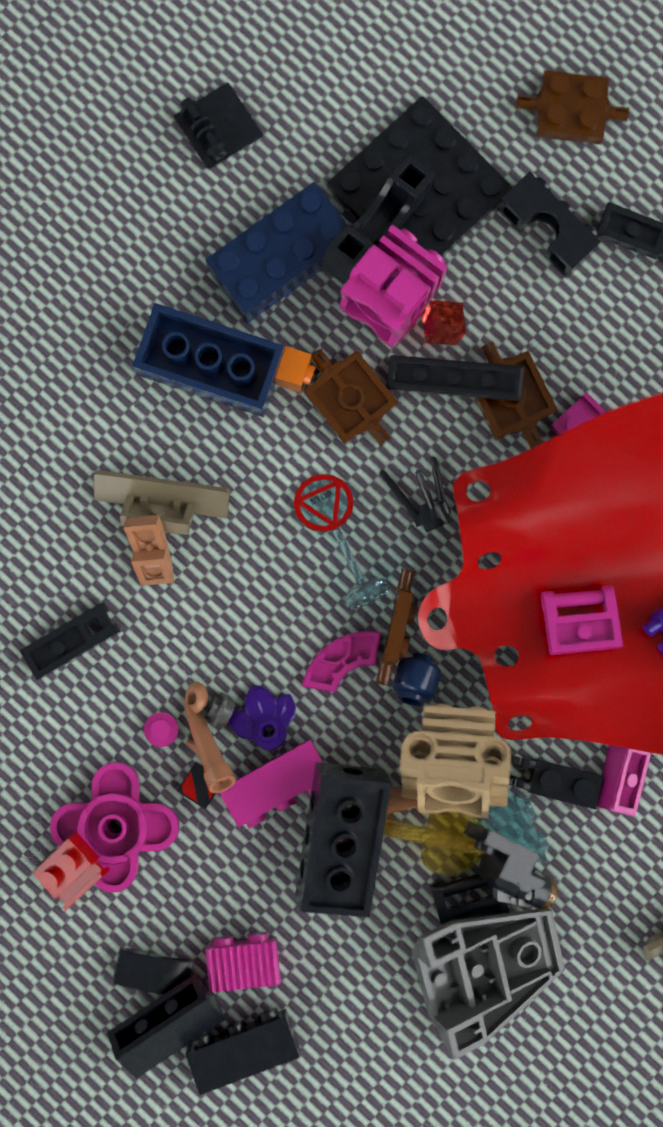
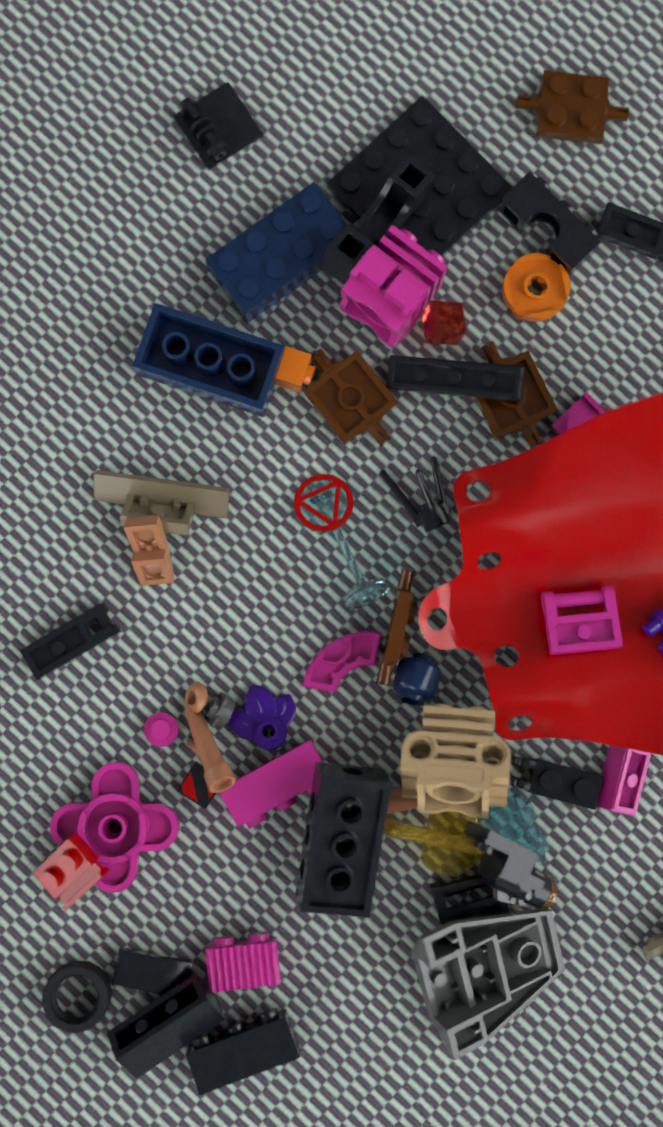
none -> black tyre [42,960,112,1033]
none -> orange plate [502,253,571,322]

